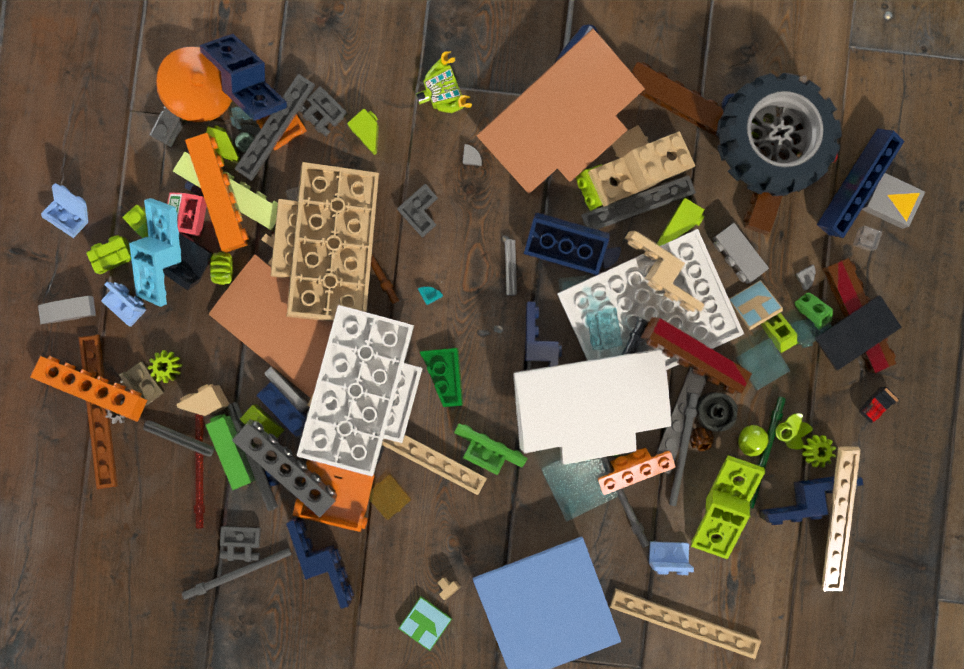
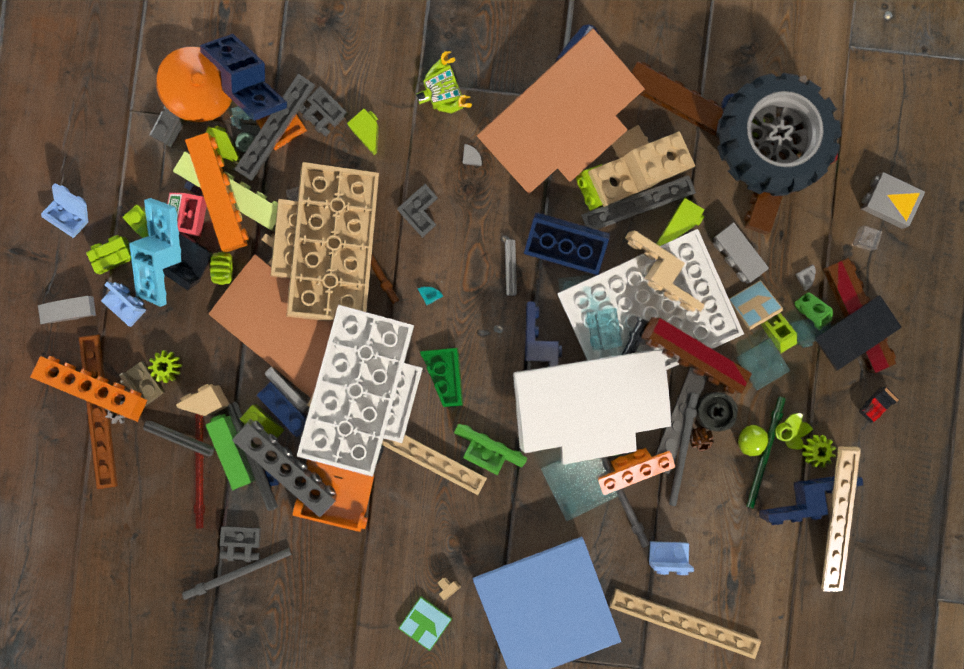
dark blue bracket [286,517,354,609] -> none
clear yellow piece [369,475,411,520] -> none
dark blue tile [602,247,621,269] -> none
lime bracket [691,455,765,559] -> none
dark blue brick [817,129,905,238] -> none

